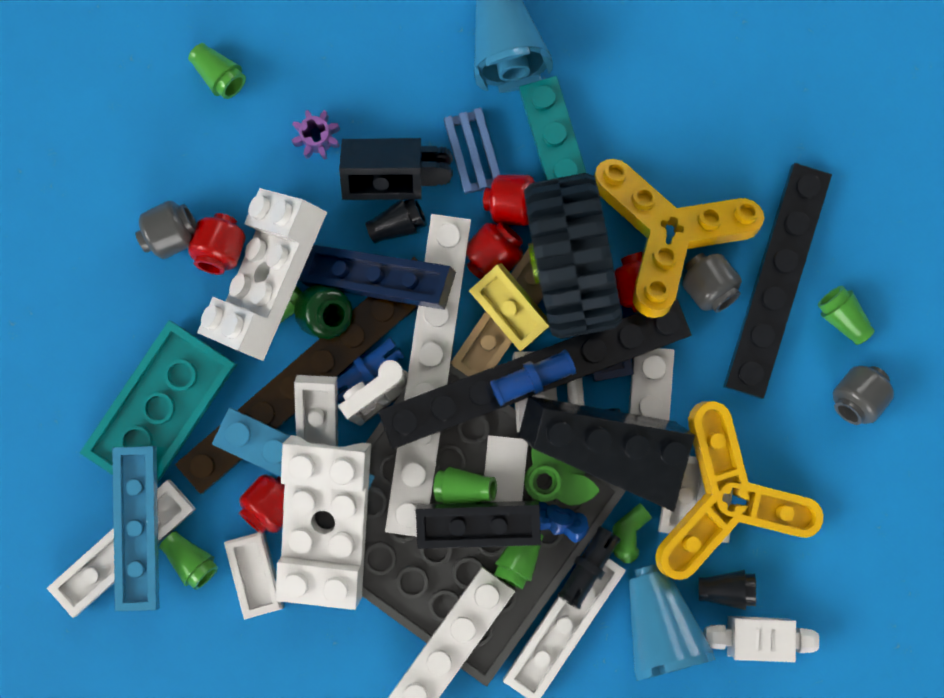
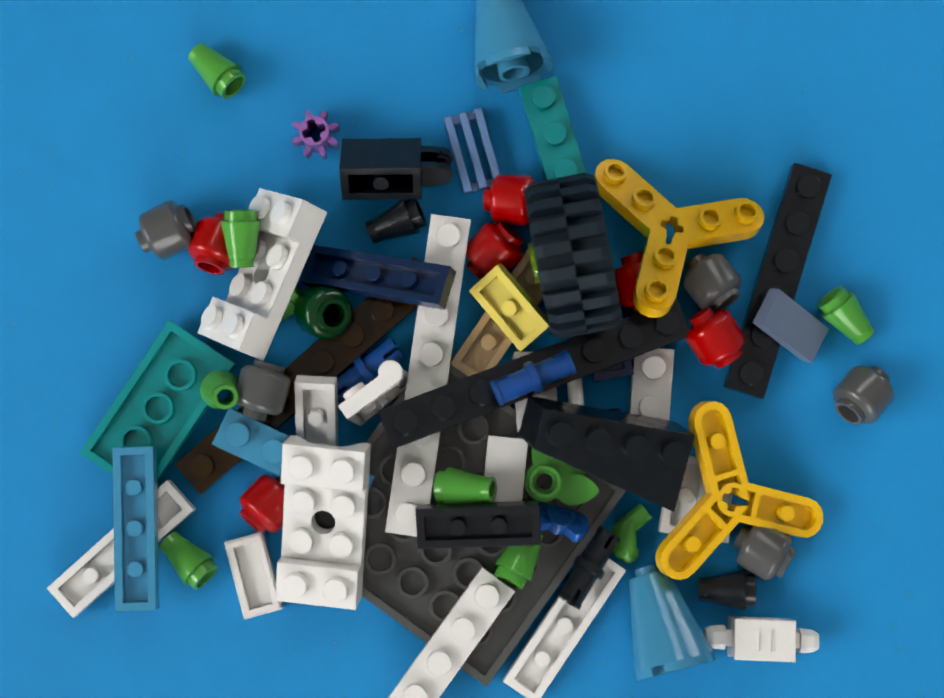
none -> bright green cone [200,370,238,409]
none -> bright green cone [220,209,261,268]
none -> dark grey head [236,359,291,421]
none -> red head [686,307,745,369]
none -> dark grey head [733,525,796,581]
none -> sand blue tile [753,288,829,363]

